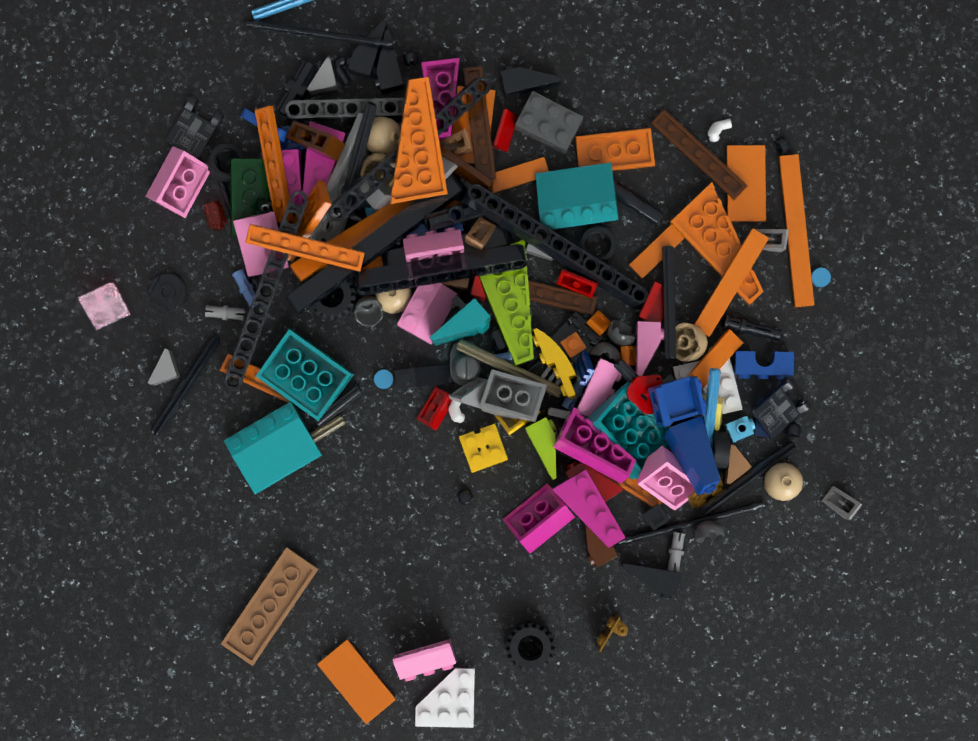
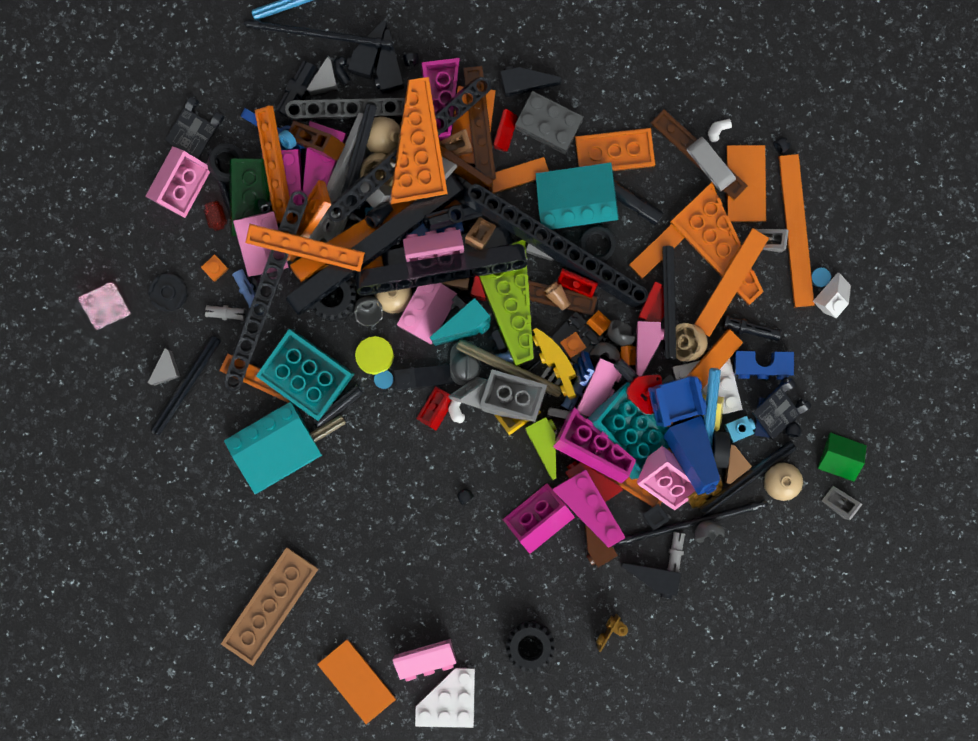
yellow piece [459,424,508,473] -> none
none -> orange plate [201,255,228,282]
none -> dark azure tile [278,130,297,150]
none -> neon yellow tile [355,336,394,375]
none -> black cone [365,202,393,228]
none -> medium nougat cone [544,281,571,311]
none -> light grey beam [686,137,736,192]
none -> white slope [813,273,851,318]
none -> green slope [817,433,867,482]

